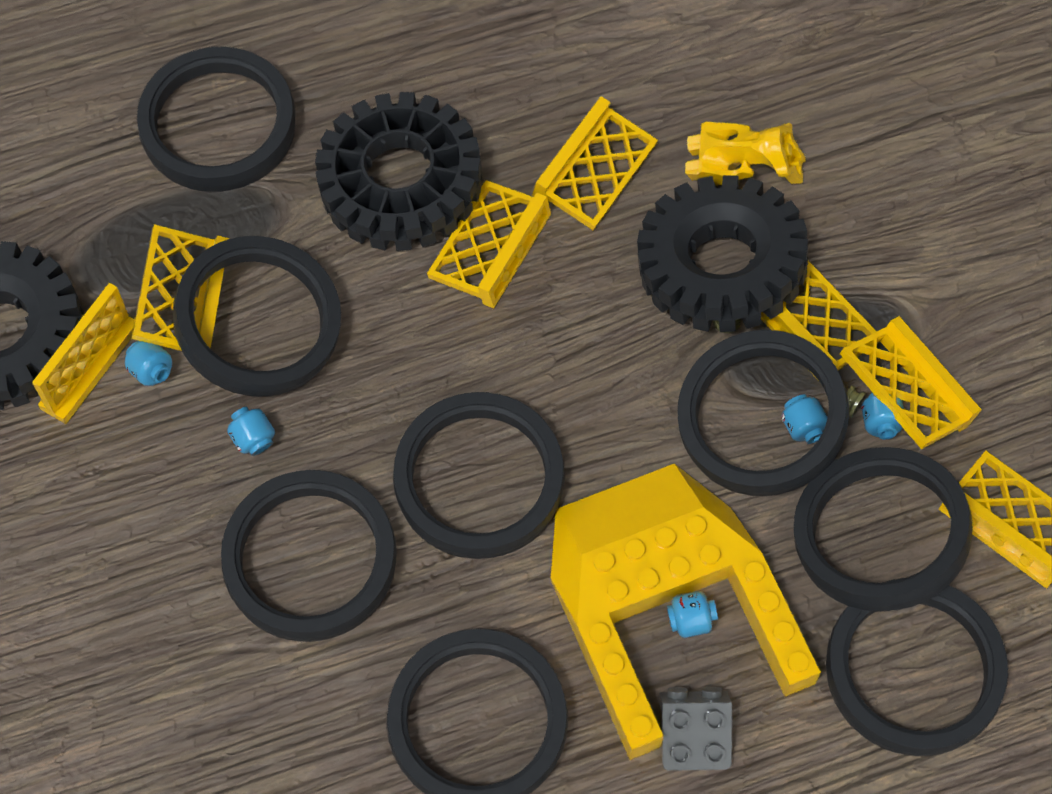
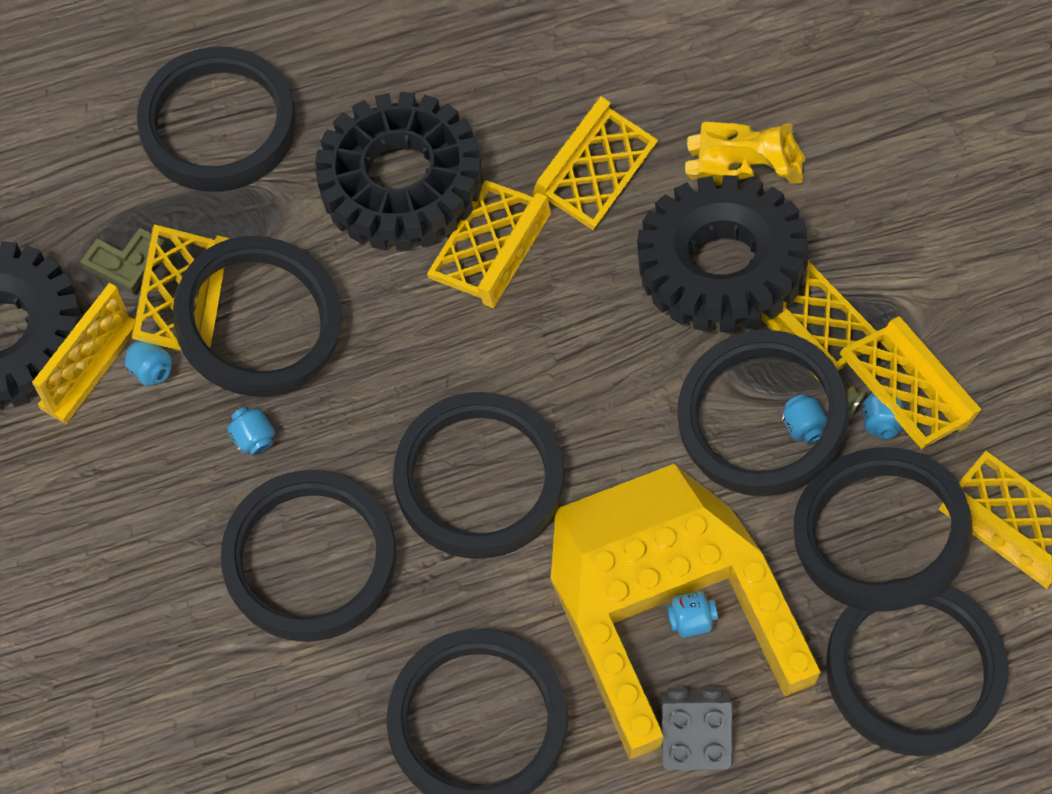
none -> olive plate [80,228,167,294]

